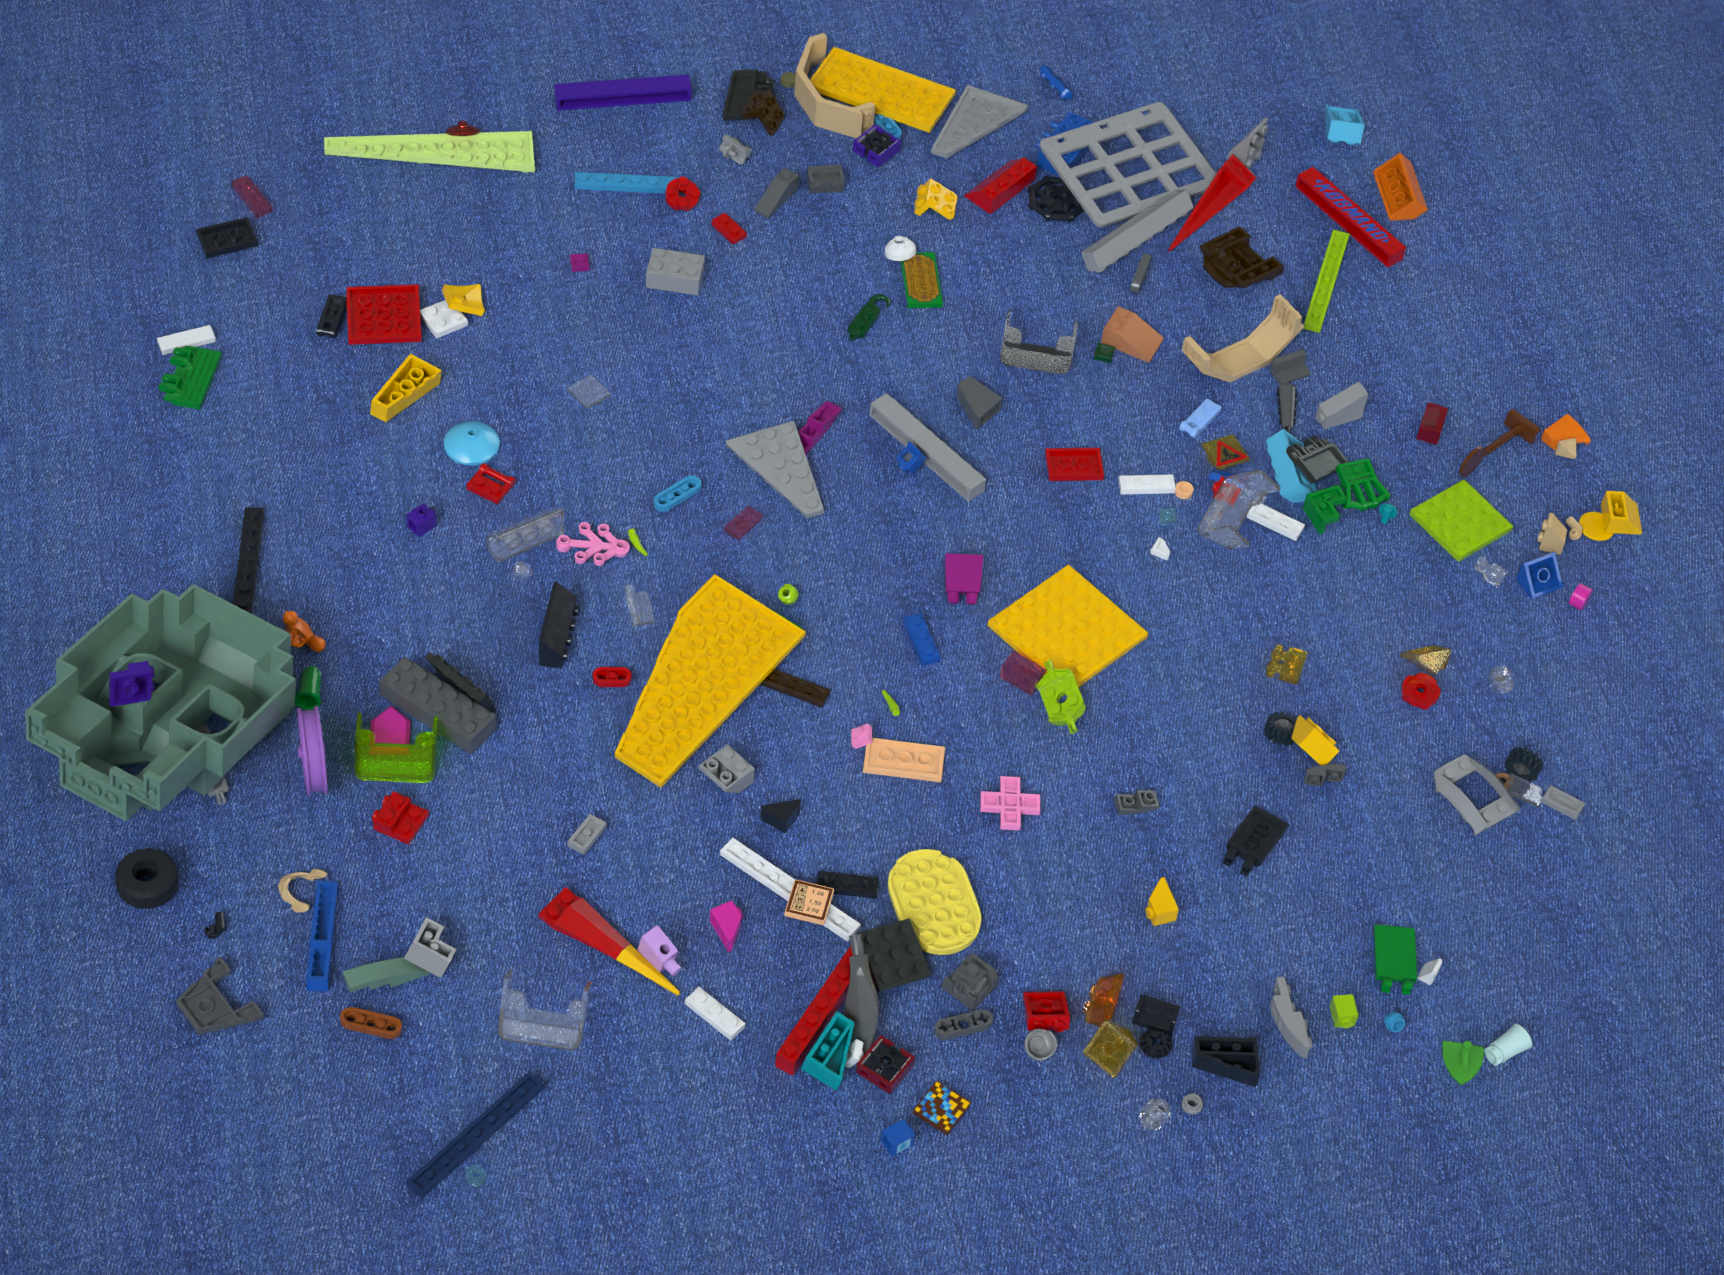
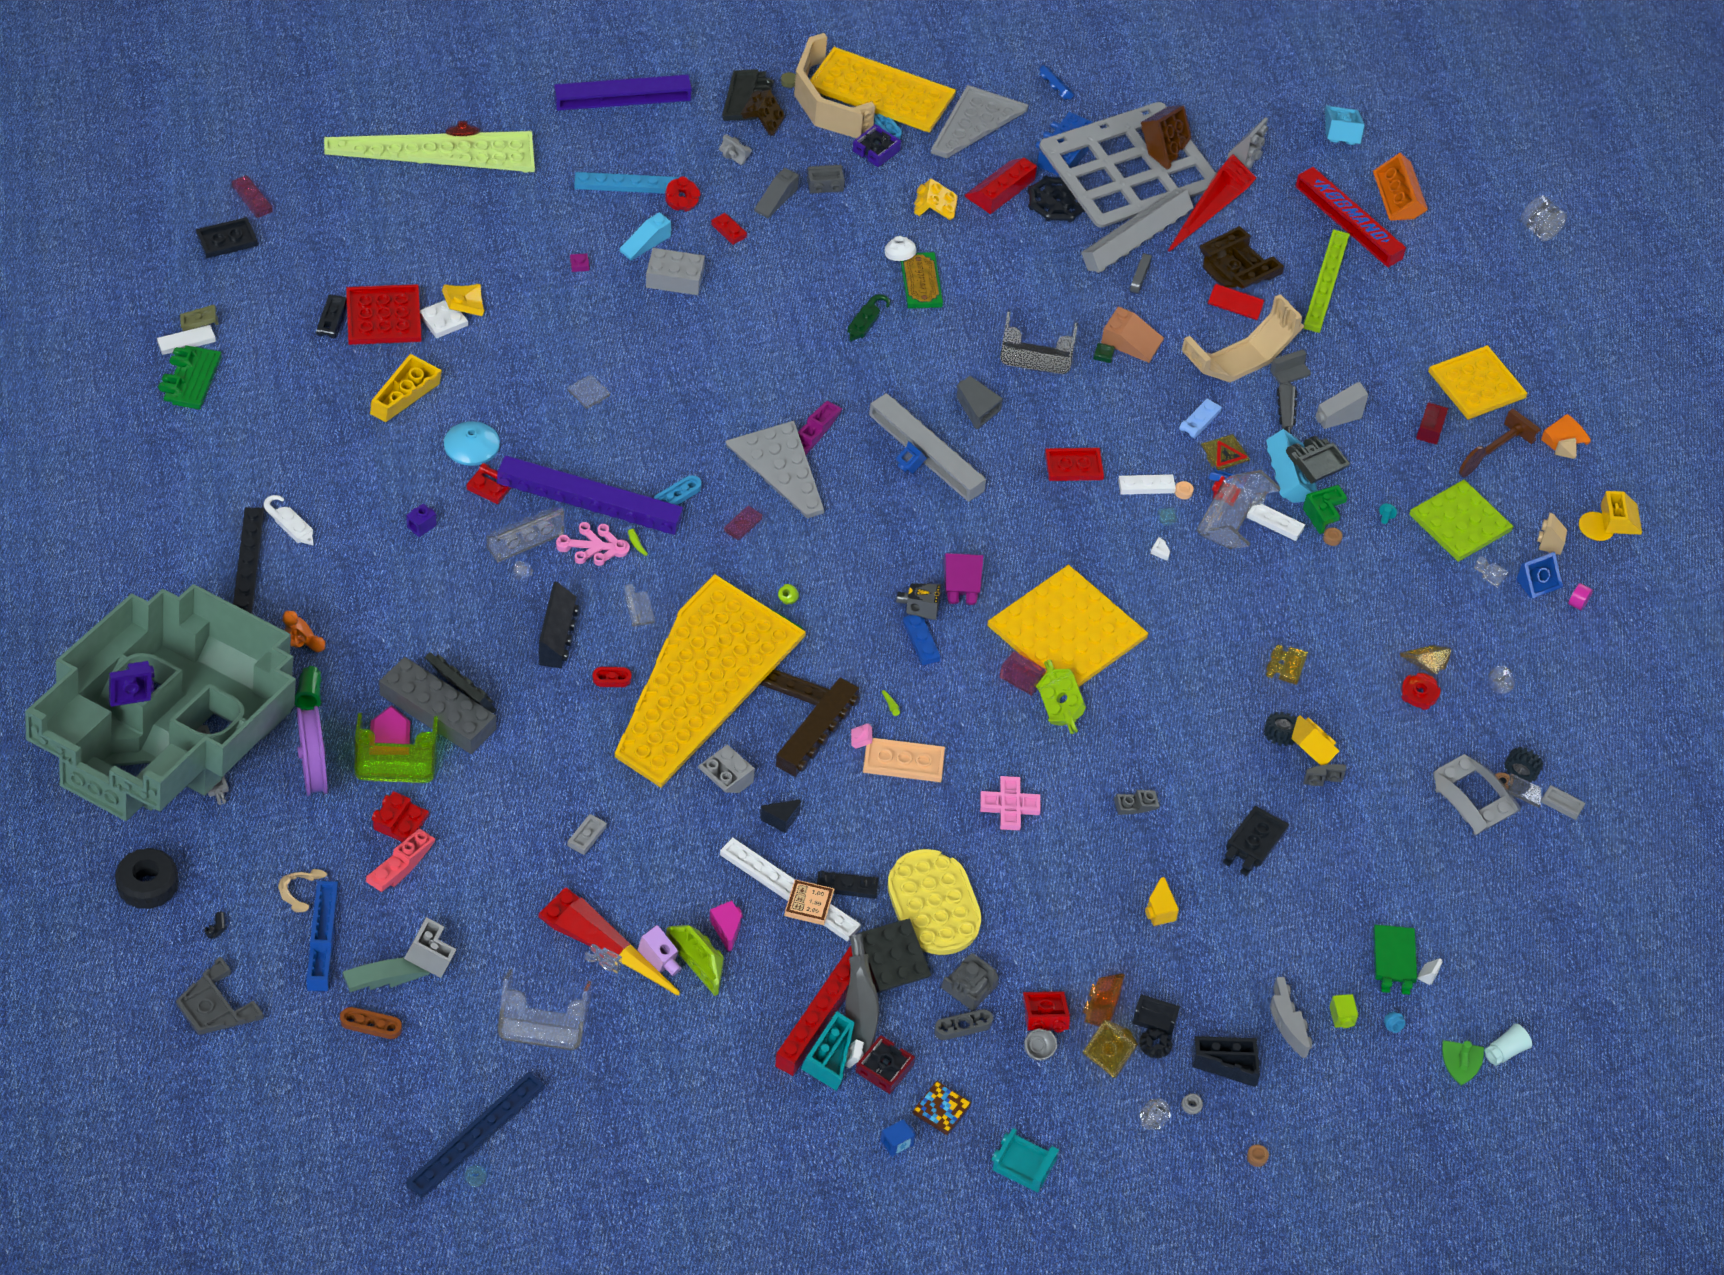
white plate [685,987,745,1041] -> none
green plate [1335,458,1390,511] -> none
tan arm [1566,516,1583,540] -> none
none -> olive plate [180,305,219,332]
none -> white plate [264,495,314,545]
none -> coral slope [366,829,435,892]
none -> dark purple brick [497,455,683,535]
none -> clear plate [585,944,622,973]
none -> medium azure slope [620,212,671,260]
none -> lime wedge [666,925,724,996]
none -> dark brown brick [776,677,860,777]
none -> dark grey torso [896,583,941,620]
none -> teal panel [991,1128,1059,1193]
none -> reddish brown wedge [1141,105,1192,169]
none -> red slope [1208,284,1264,320]
none -> medium nougat tile [1247,1145,1269,1167]
none -> medium nougat tile [1323,528,1342,546]
none -> yellow plate [1428,345,1528,420]
none -> clear wheel [1521,195,1567,241]

